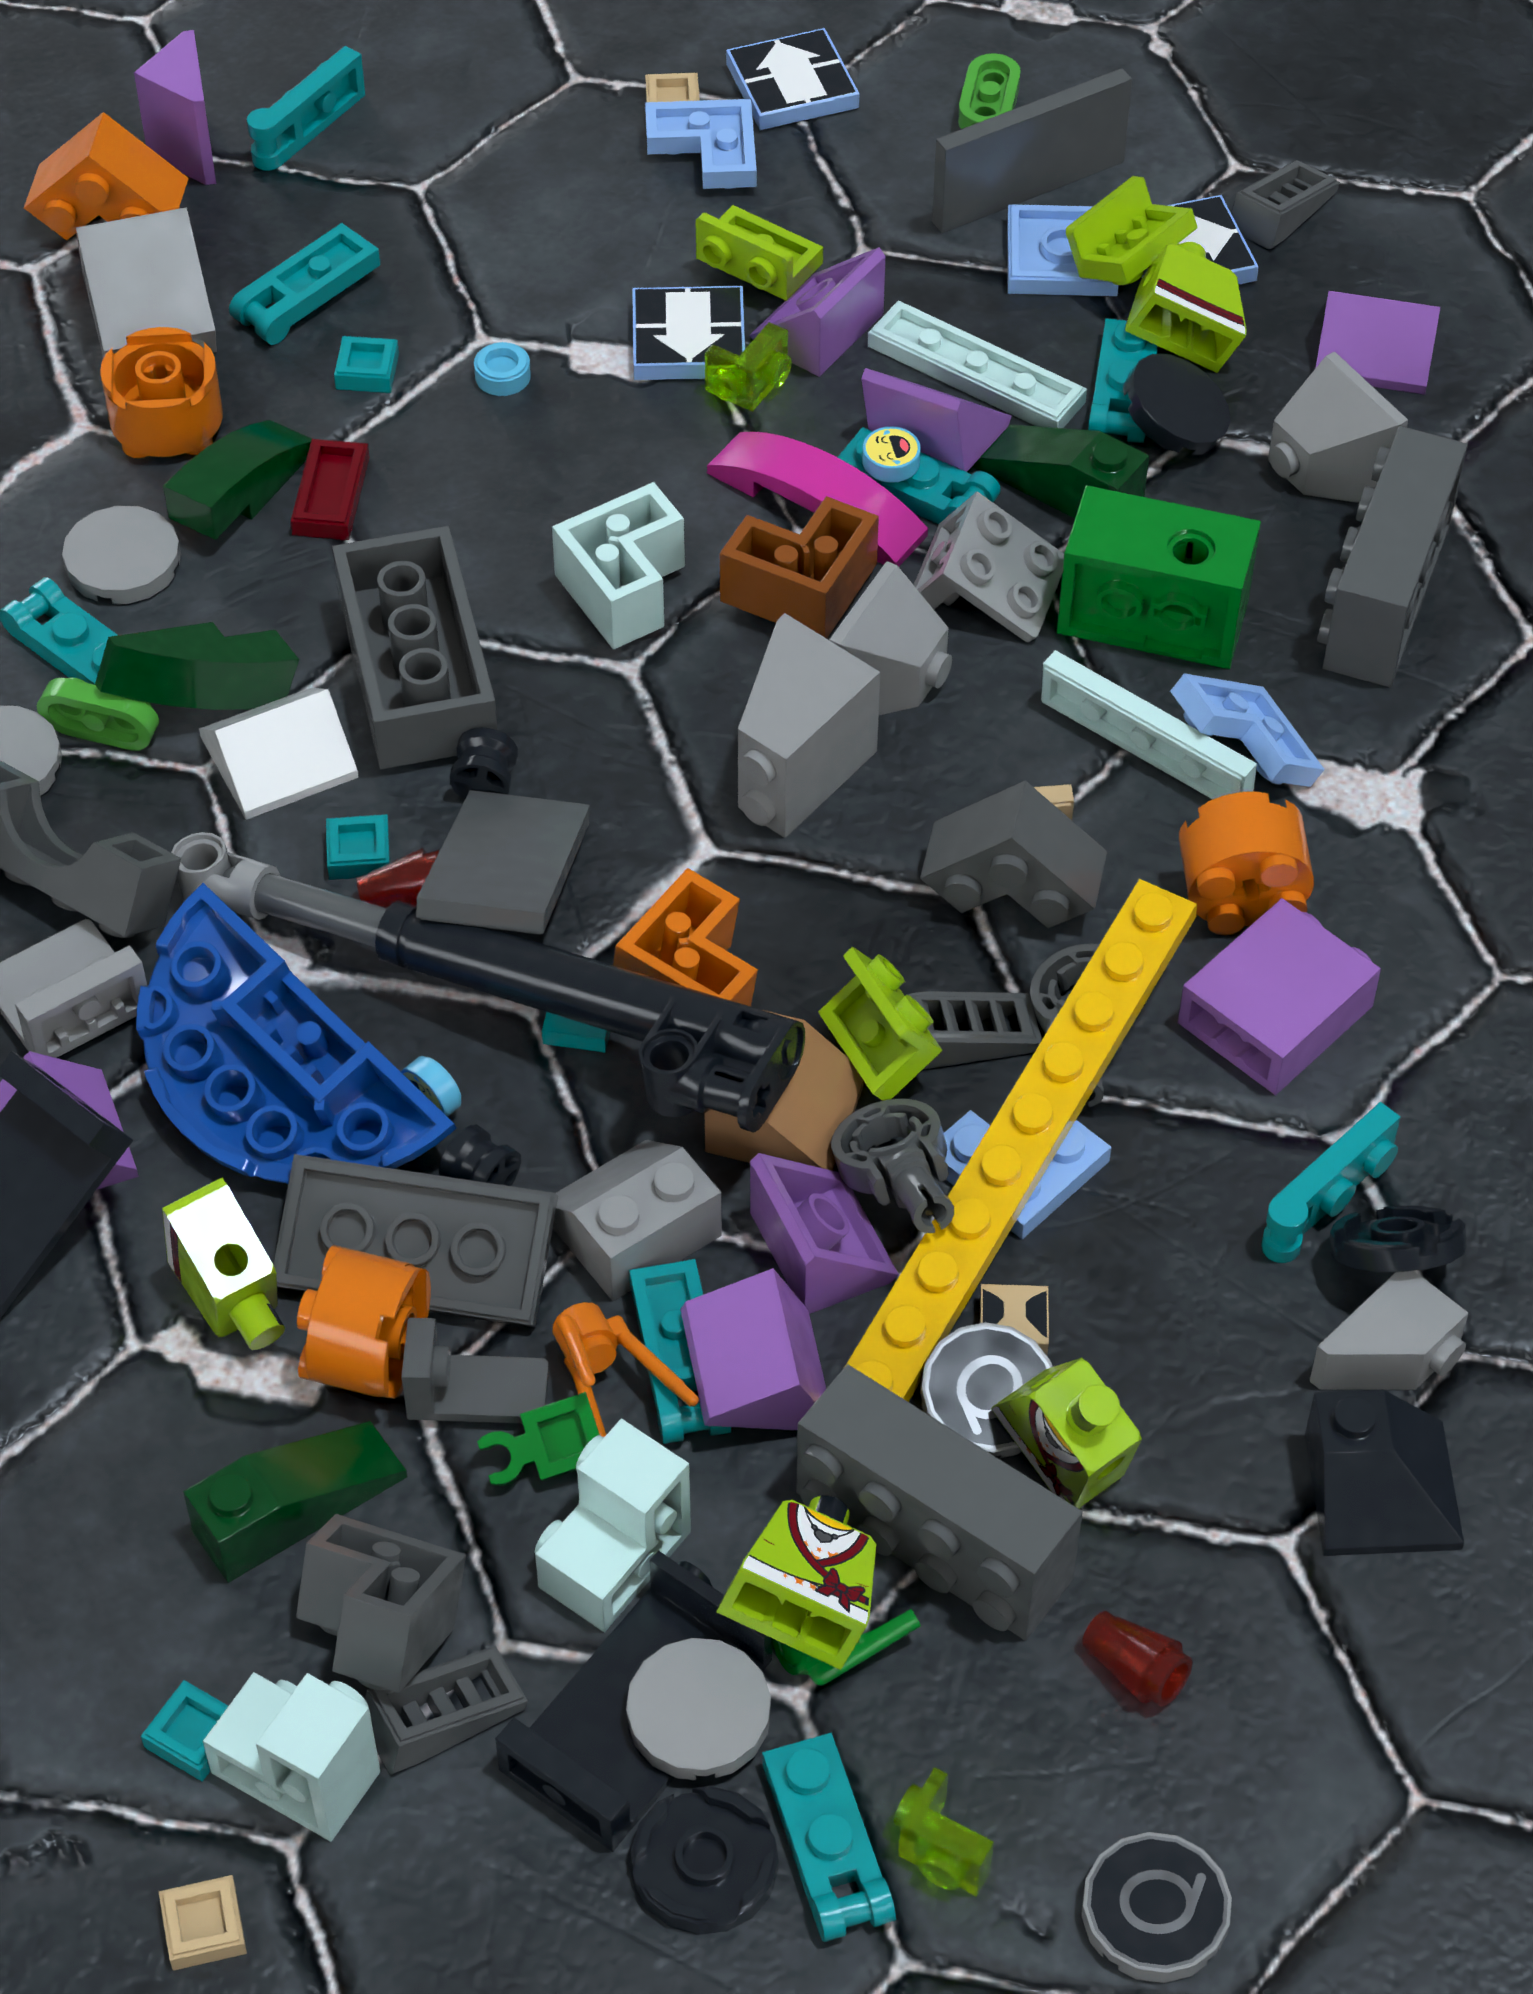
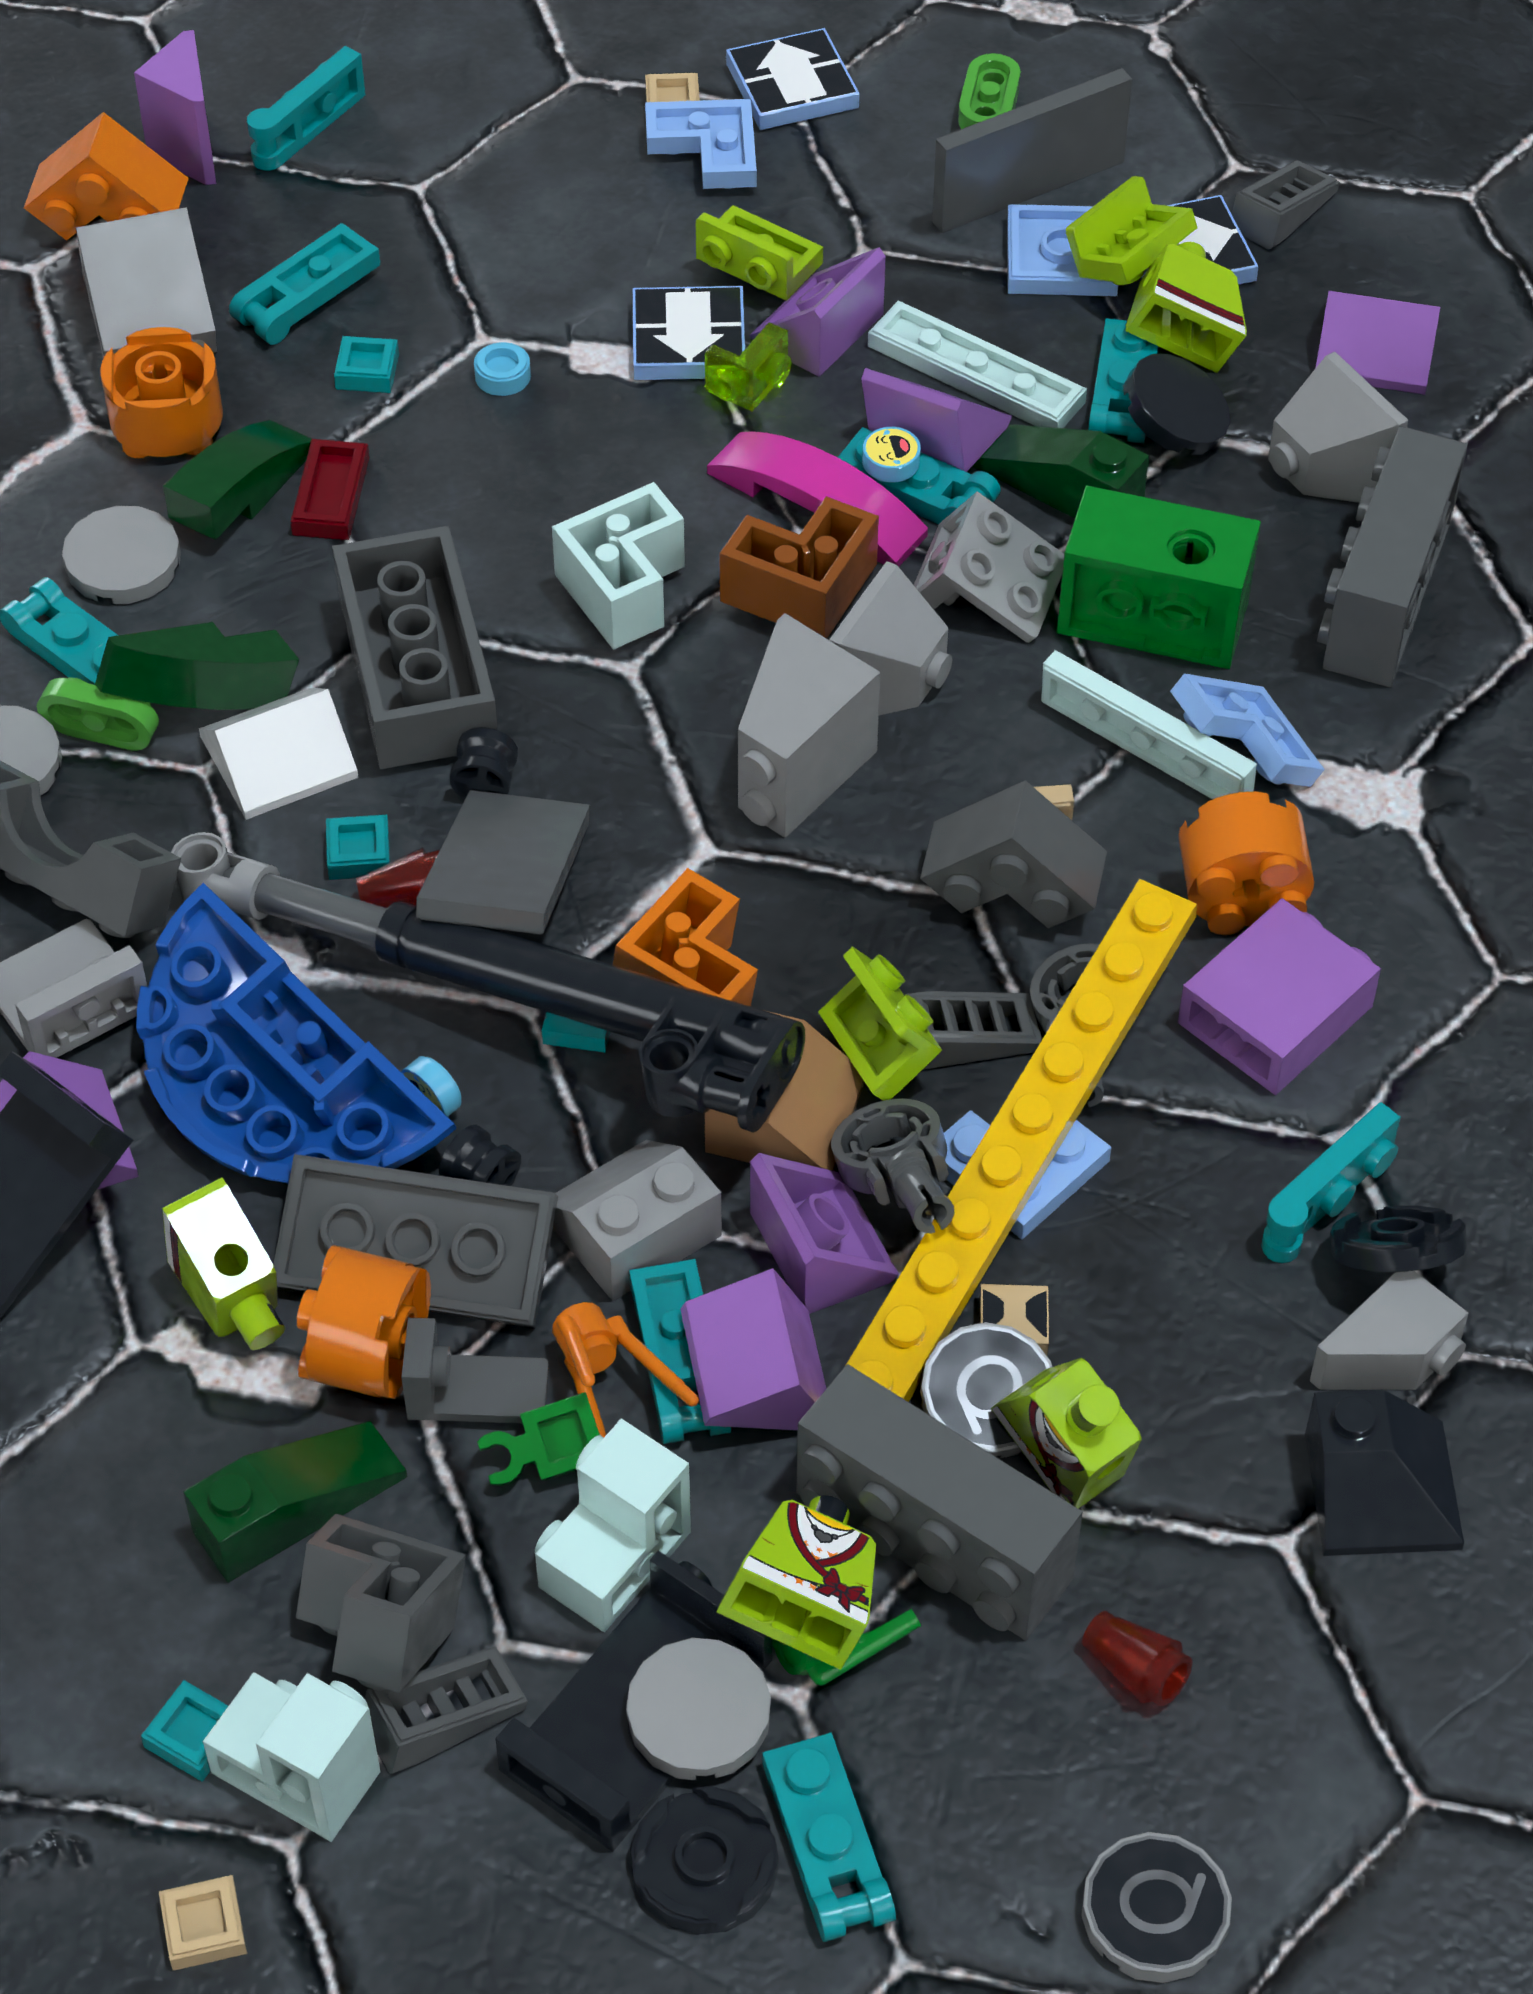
clear neon green bracket [893,1767,994,1897] -> none

